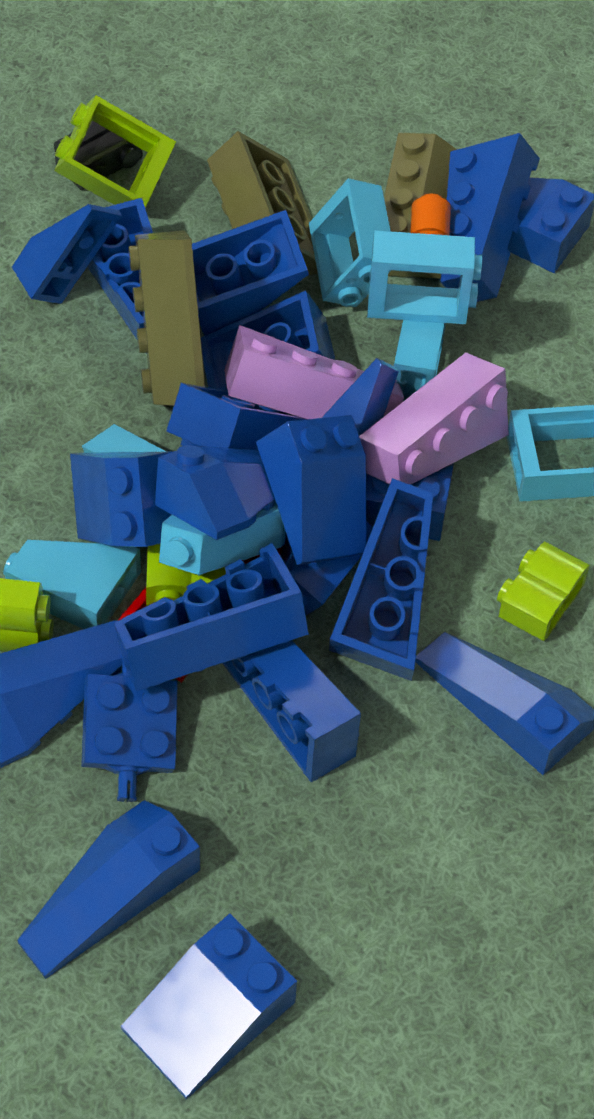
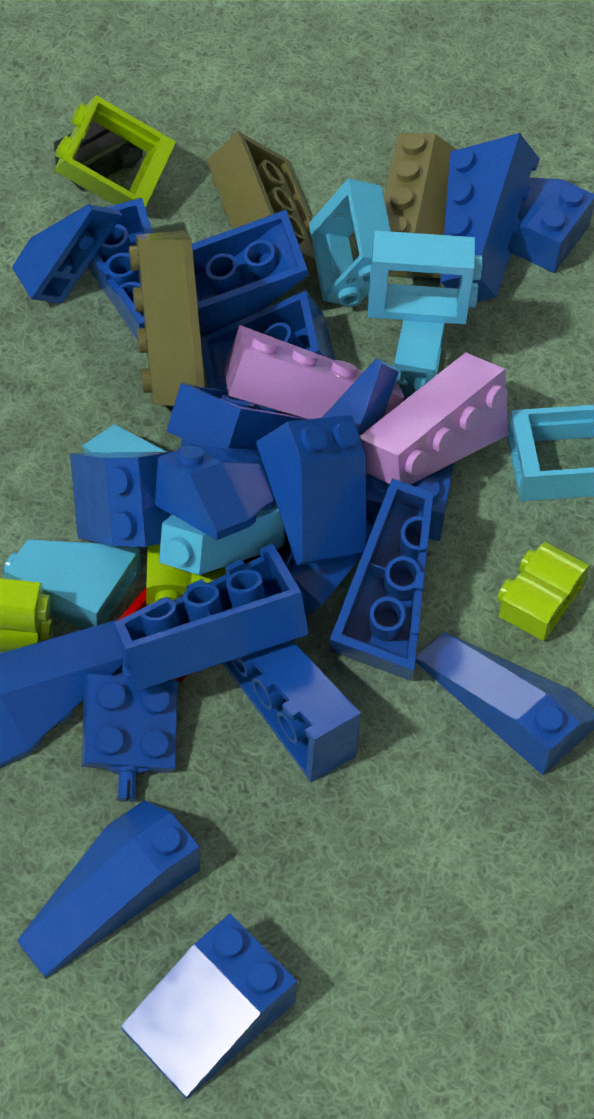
orange brick [410,193,451,235] -> none

